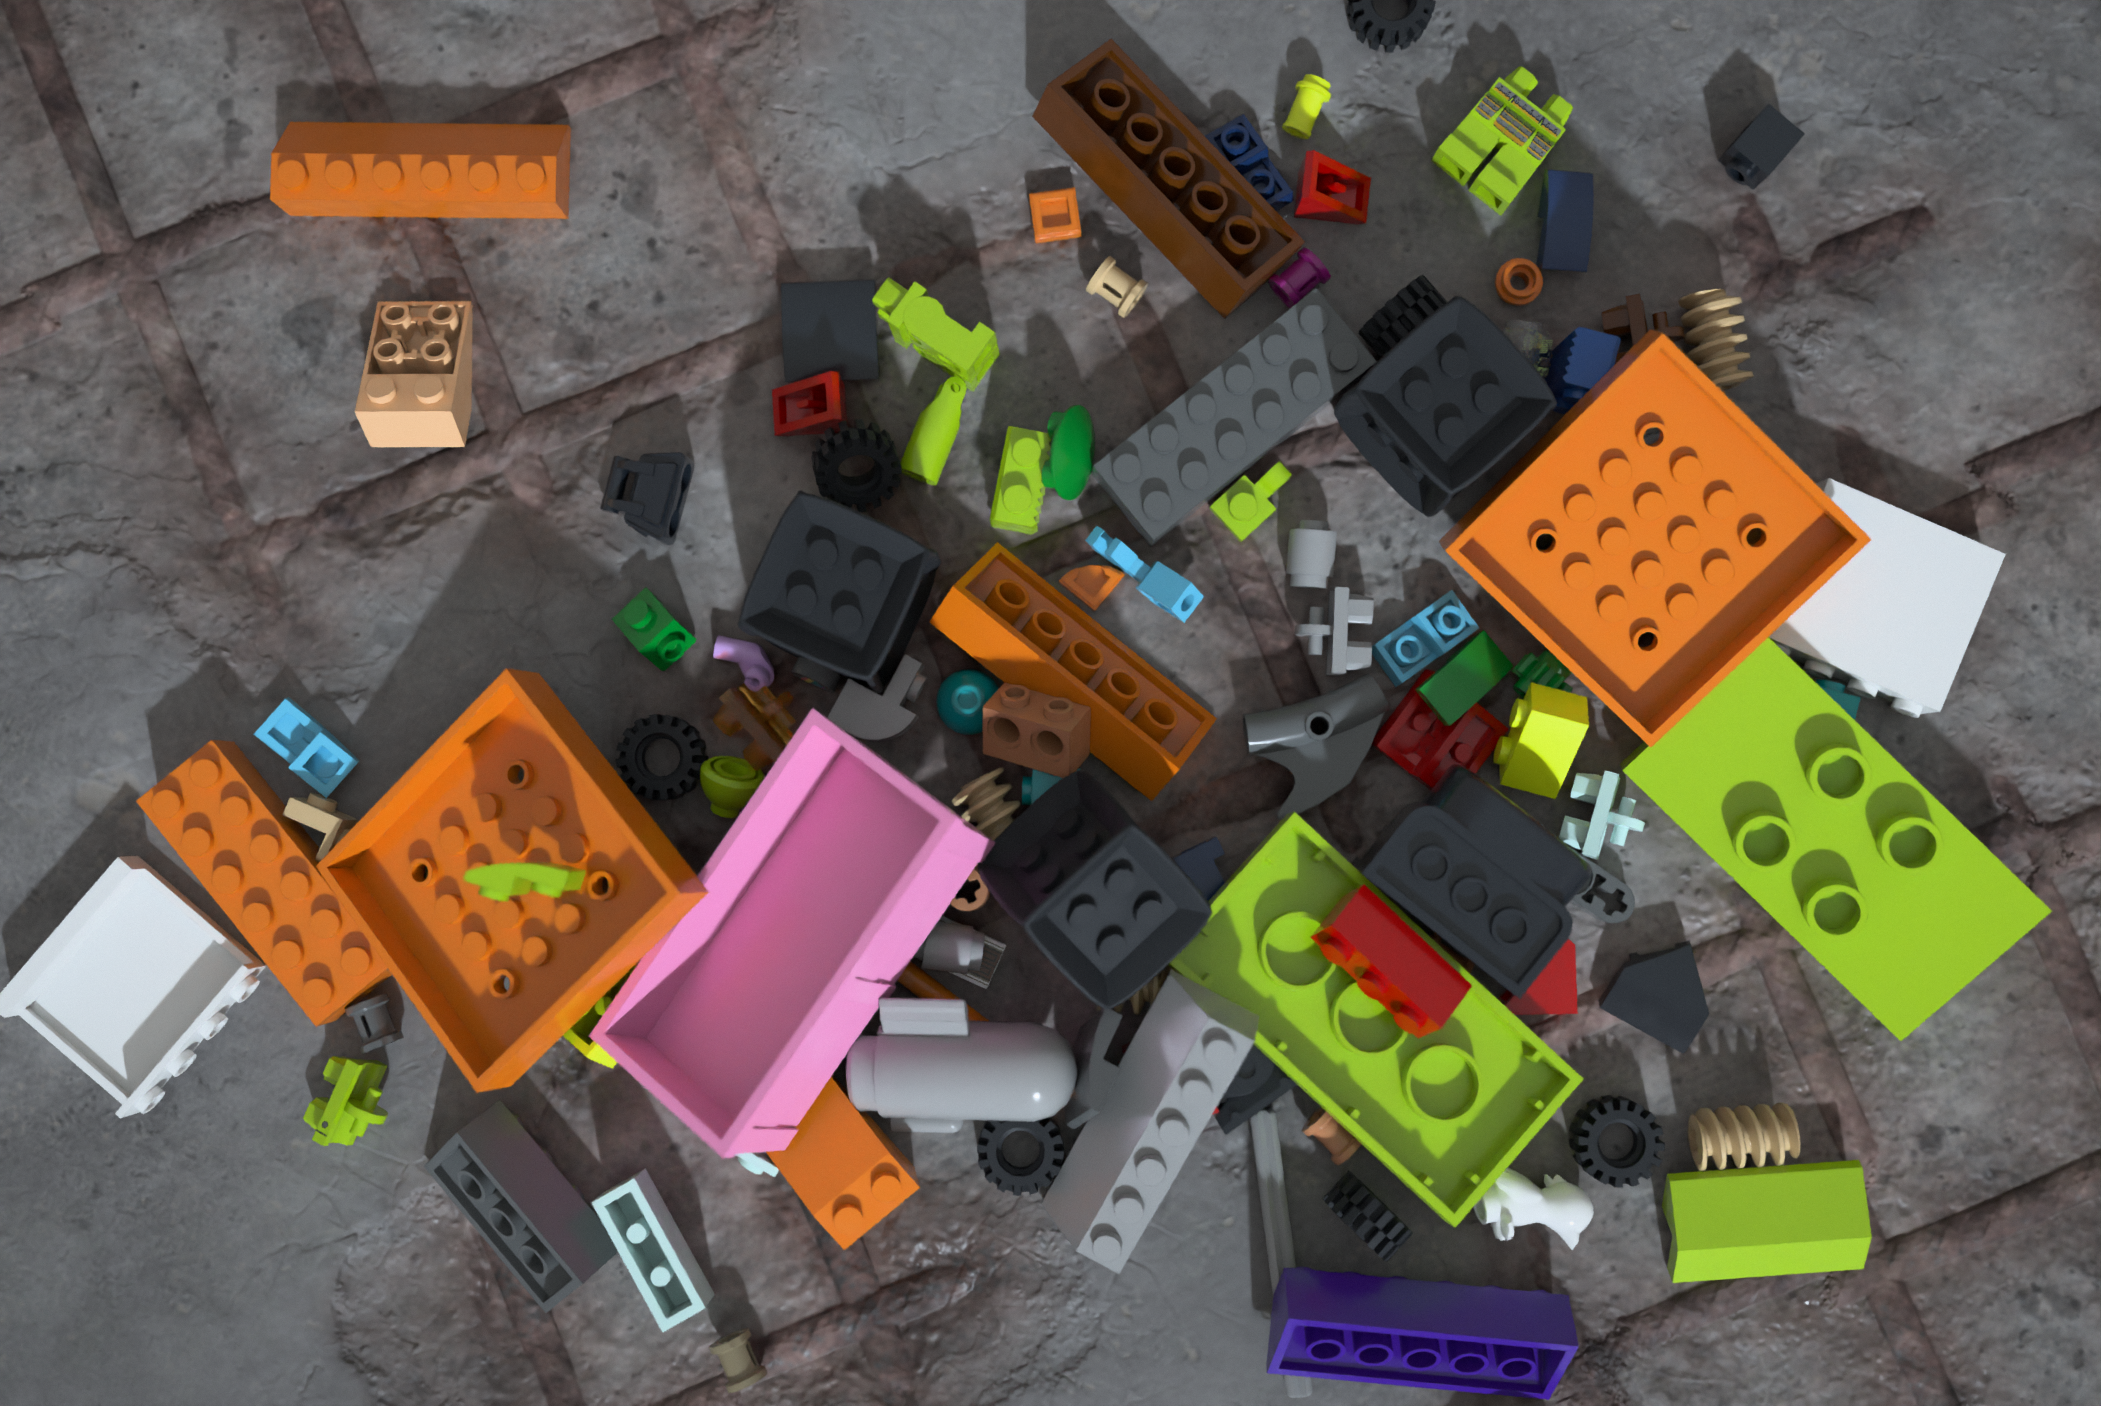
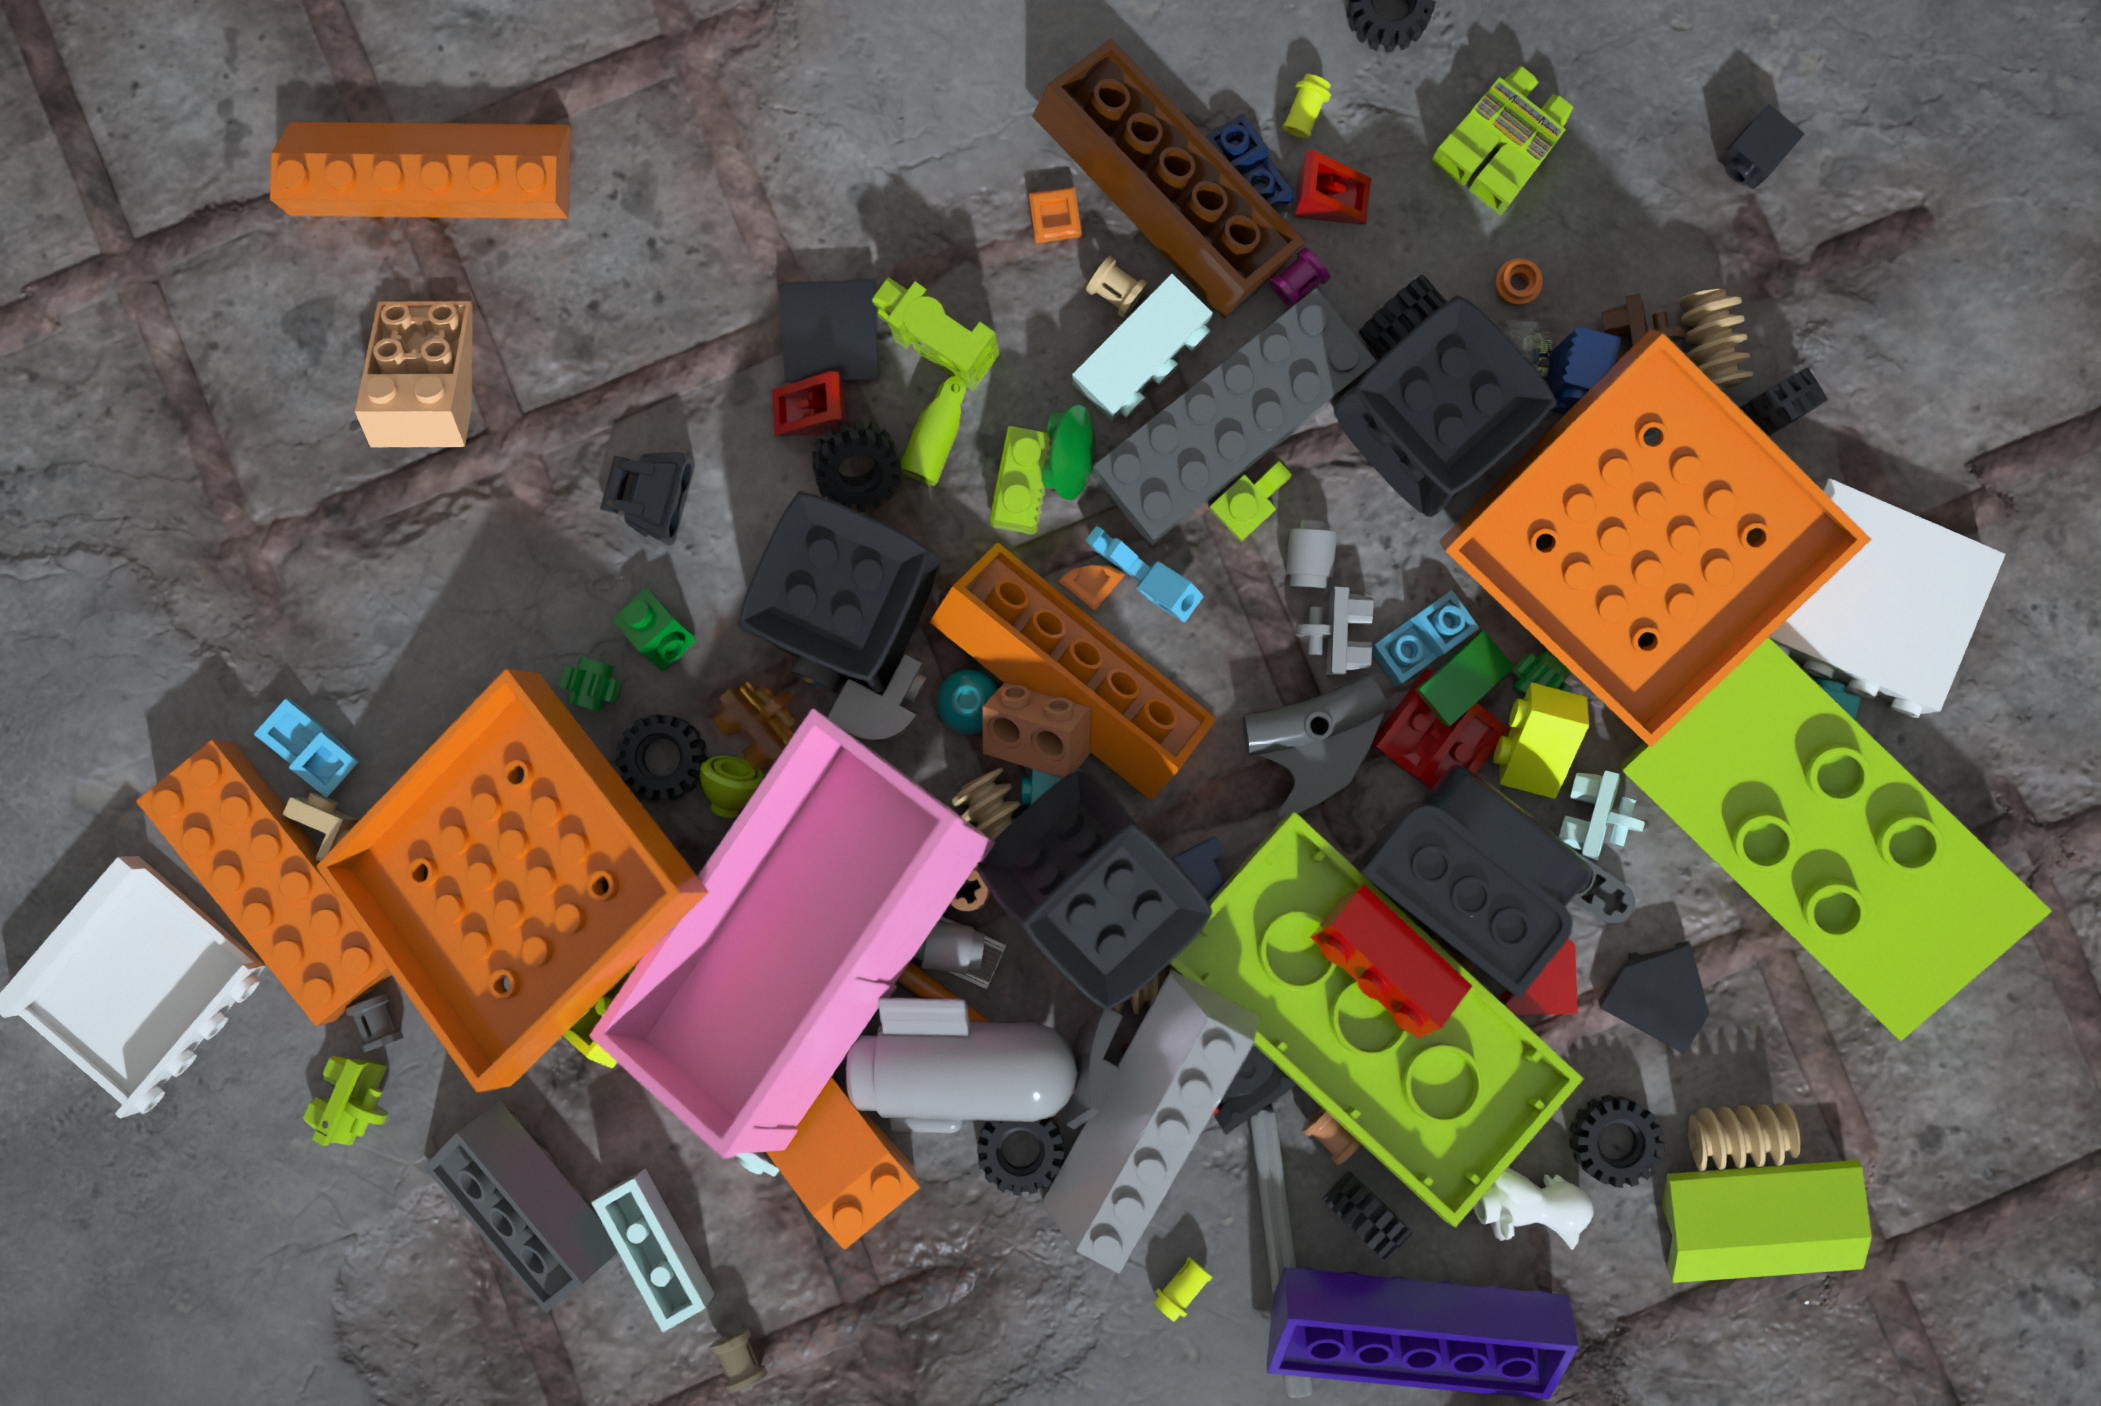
lime slope [463,862,586,901] -> none
lavender arm [713,635,774,692] -> none
dark blue slope [1536,169,1594,272] -> none
none -> green gear [558,656,622,712]
none -> light aqua brick [1072,274,1213,422]
none -> neon yellow pin [1153,1256,1213,1322]
none -> black tyre [1739,367,1828,437]

